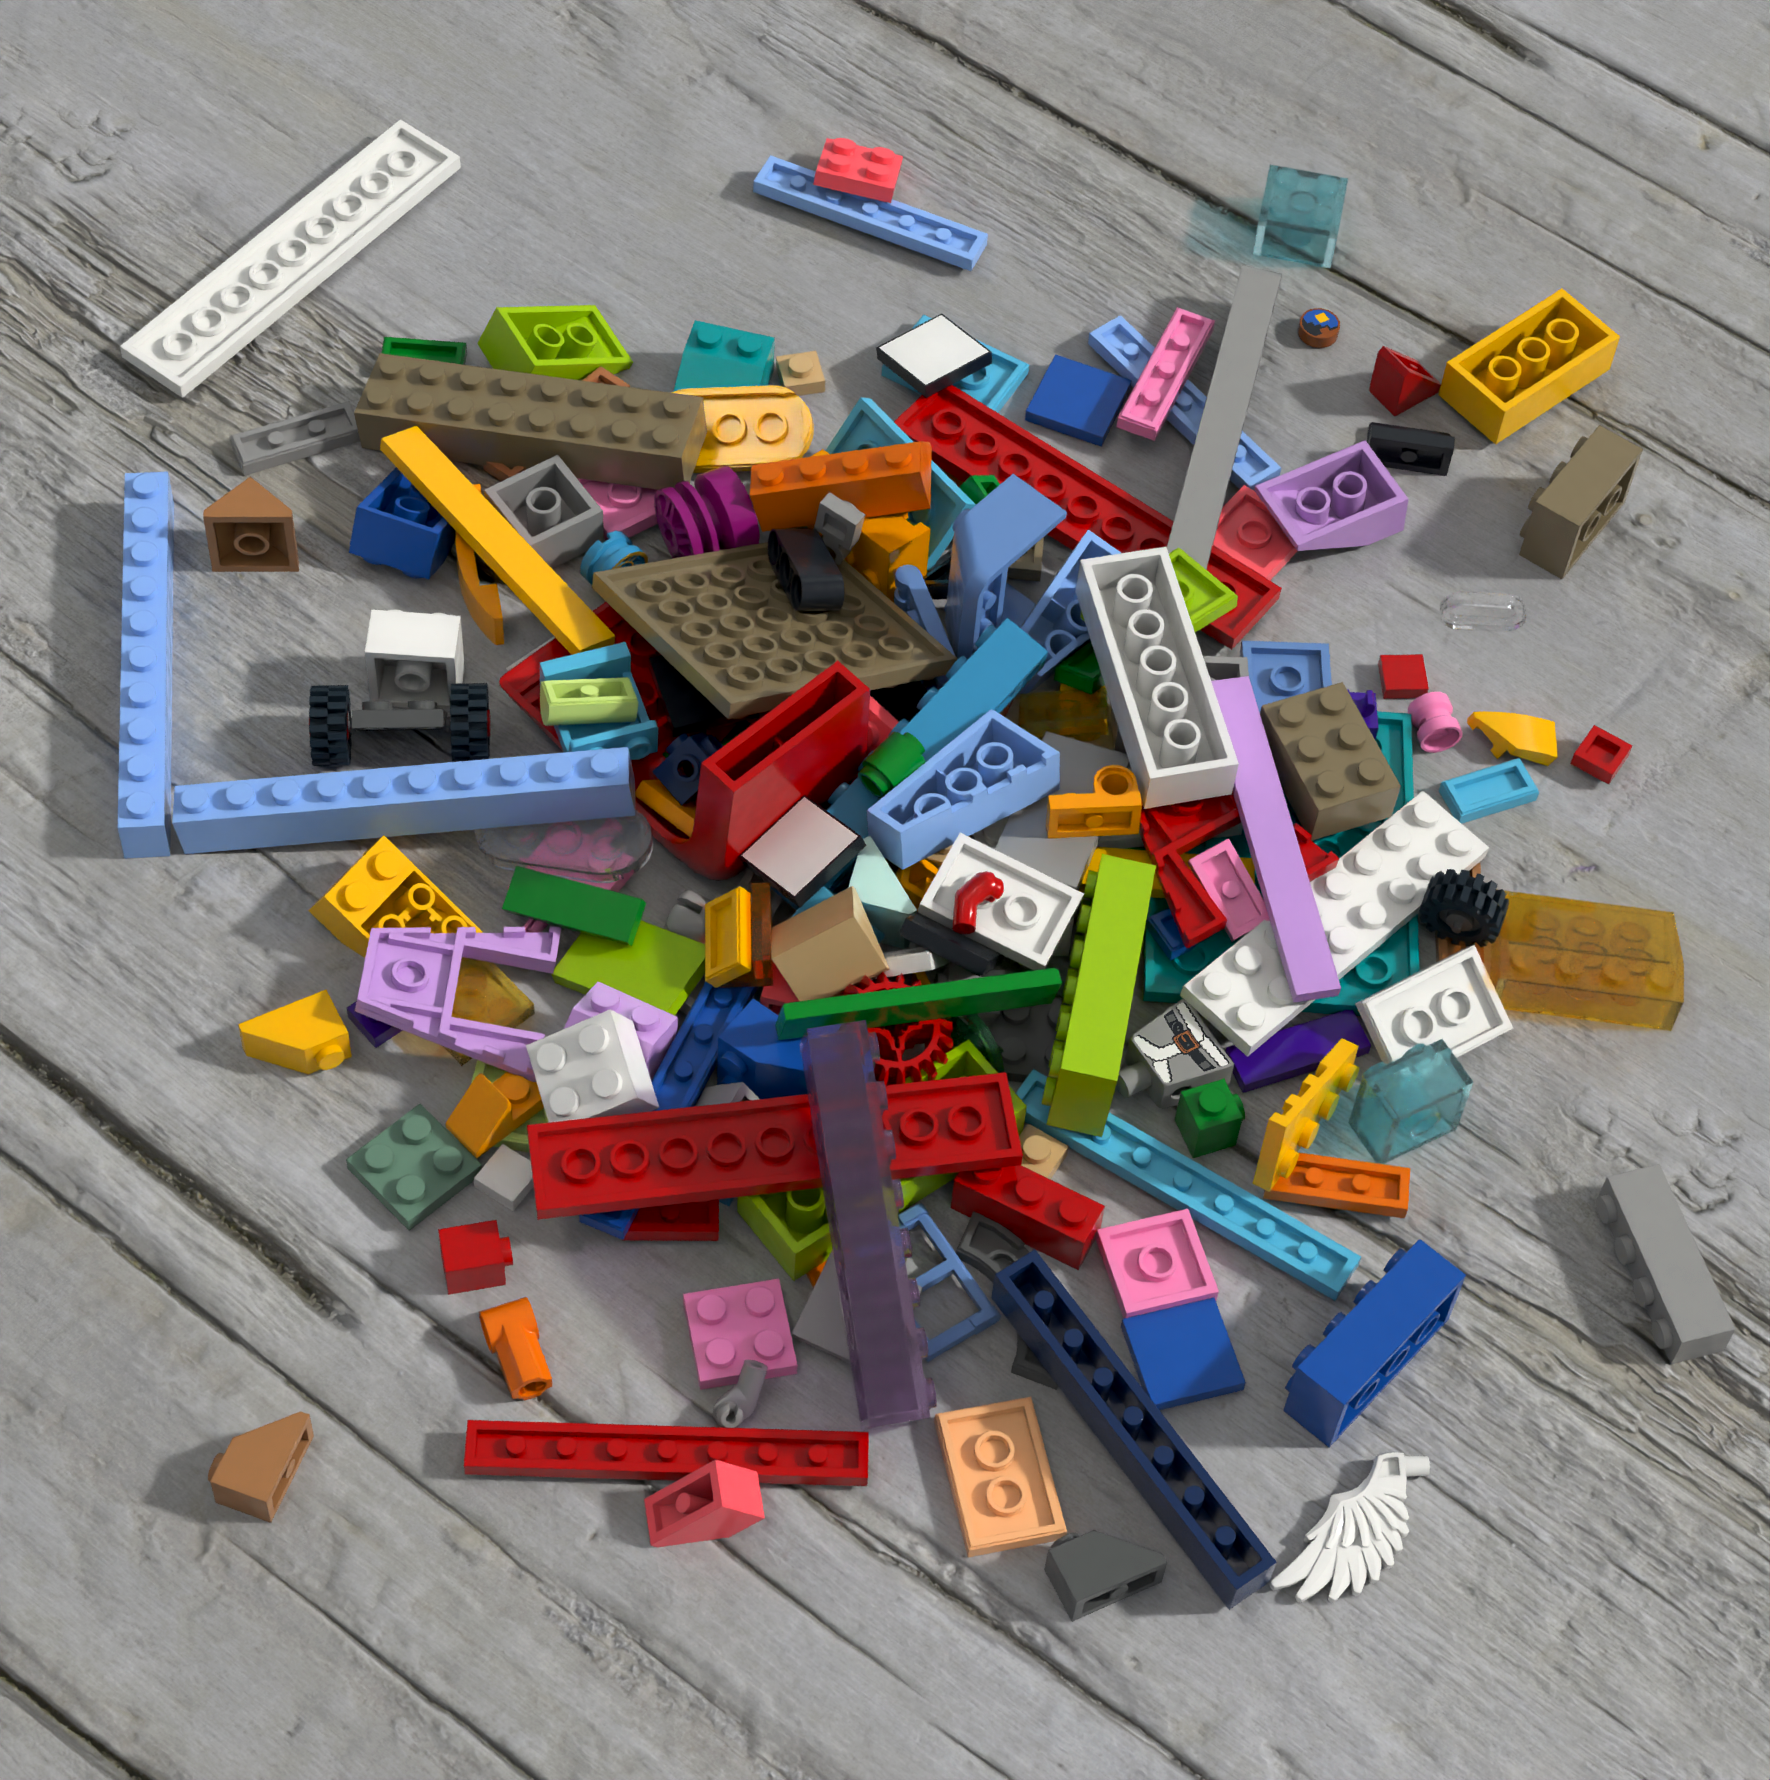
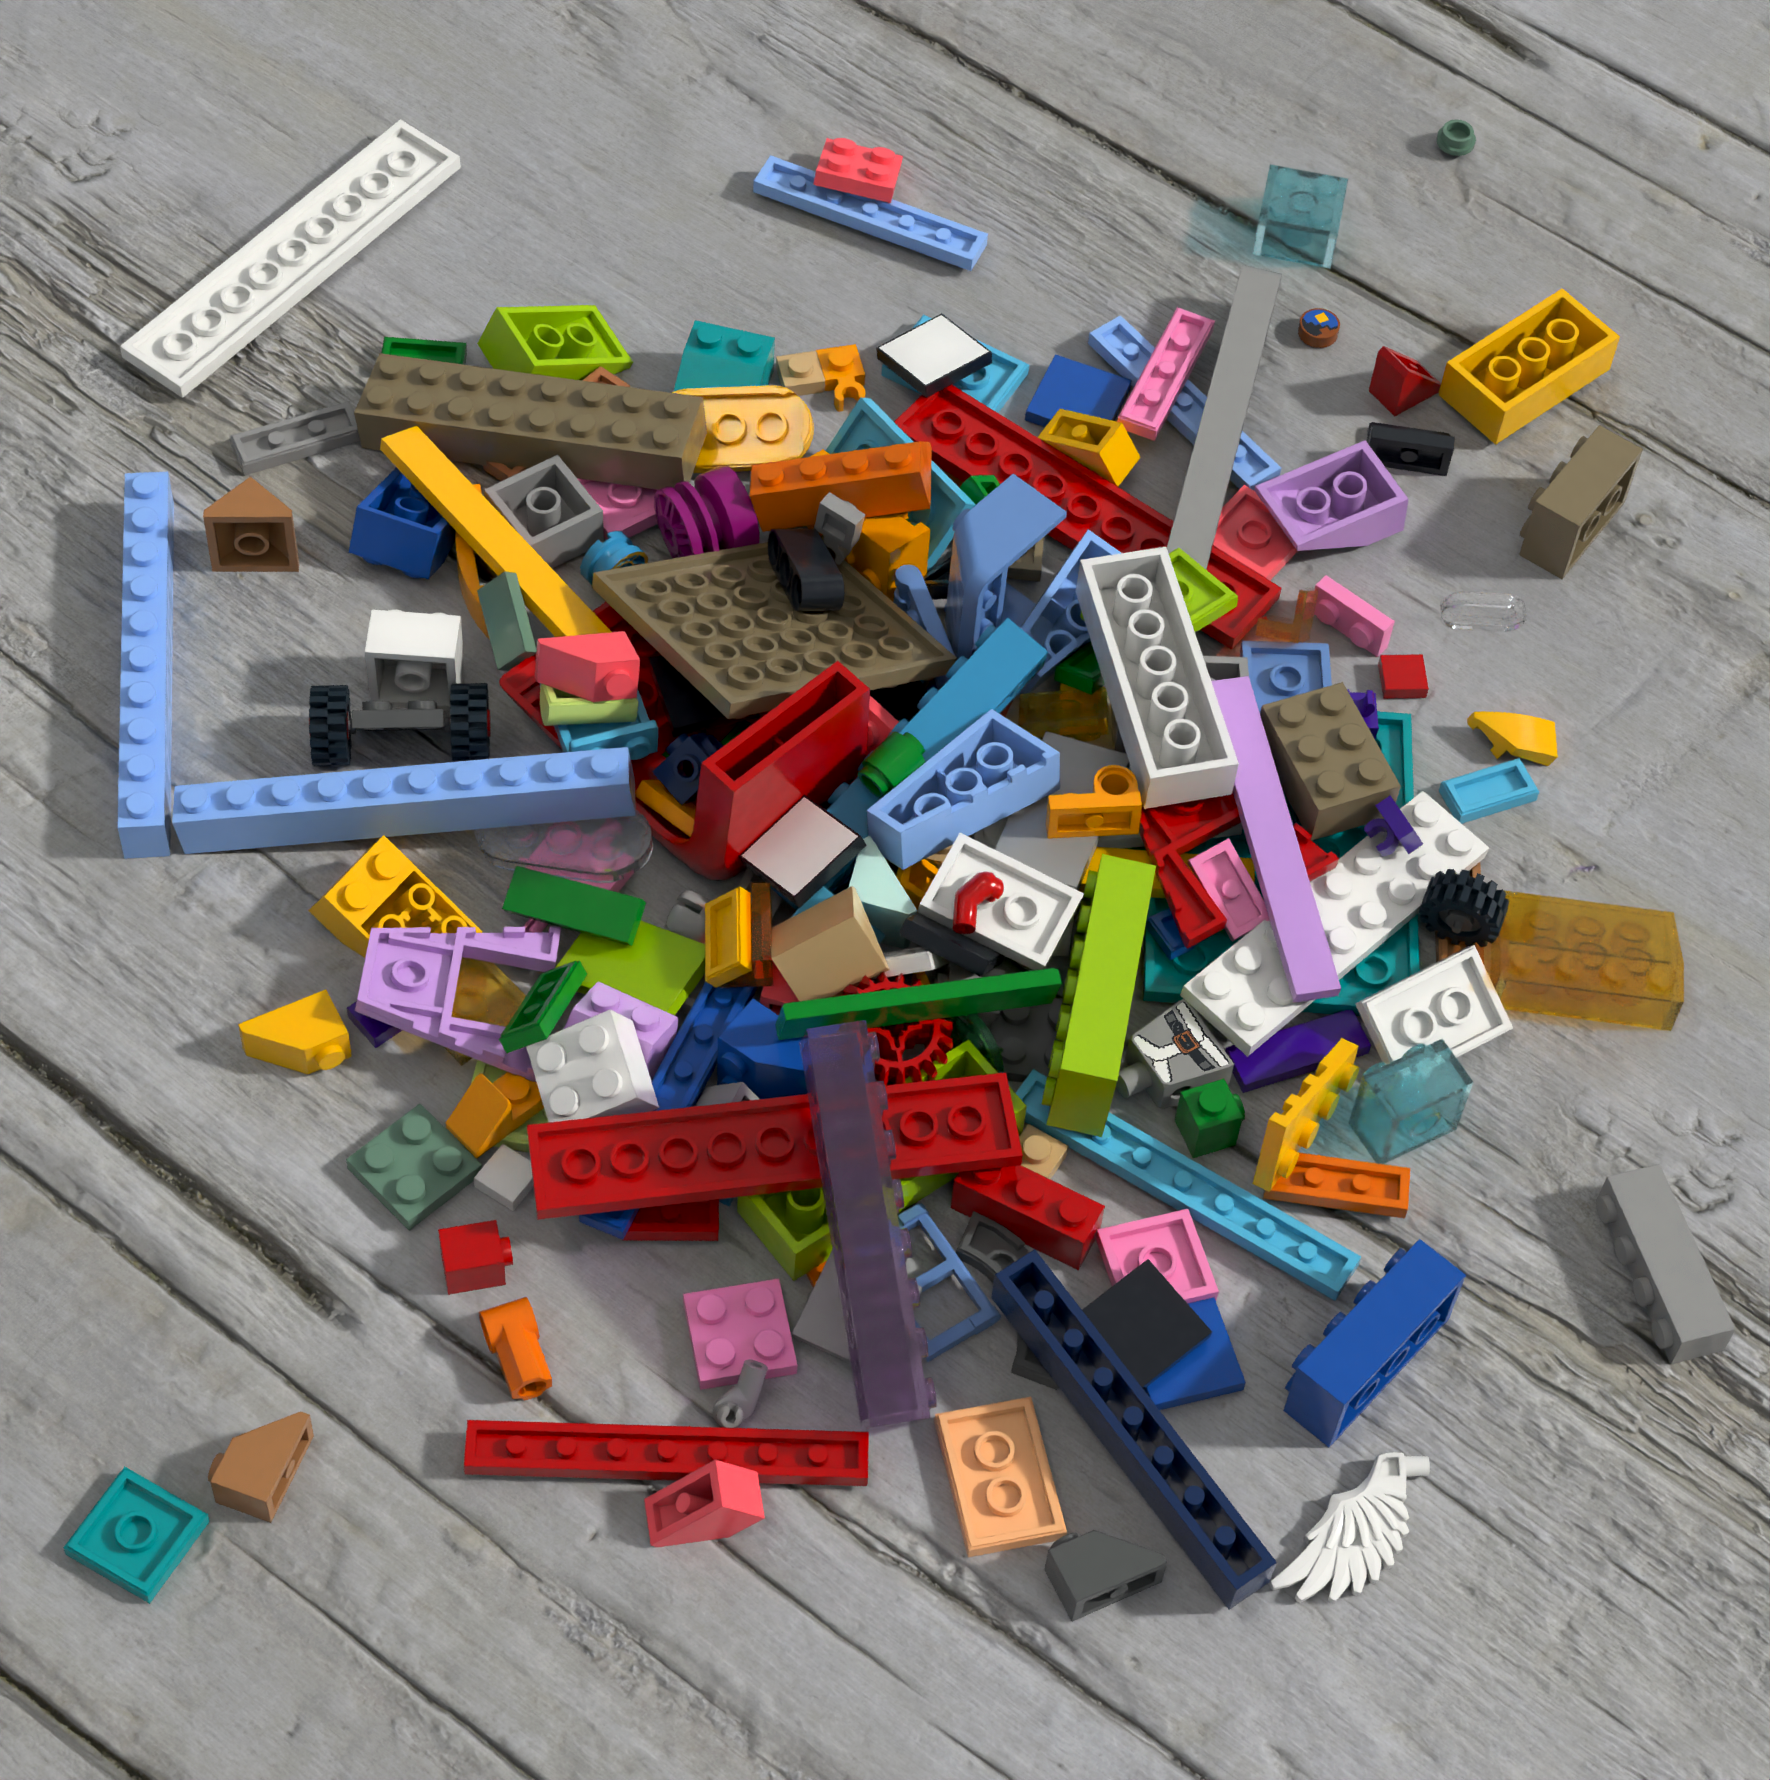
bright pink wheel [1408,692,1462,753] -> none
red plate [1570,725,1633,784] -> none
none -> teal tile [63,1466,210,1604]
none -> sand green tile [477,571,537,671]
none -> green tile [499,961,587,1053]
none -> coral slope [535,631,640,702]
none -> light orange plate [816,344,866,412]
none -> yellow slope [1038,409,1141,487]
none -> black tile [1082,1259,1212,1390]
none -> clear orange panel [1255,587,1318,643]
none -> bright pink plate [1310,575,1395,657]
none -> dark purple tile [1364,795,1423,857]
none -> sand green plate [1436,119,1476,156]

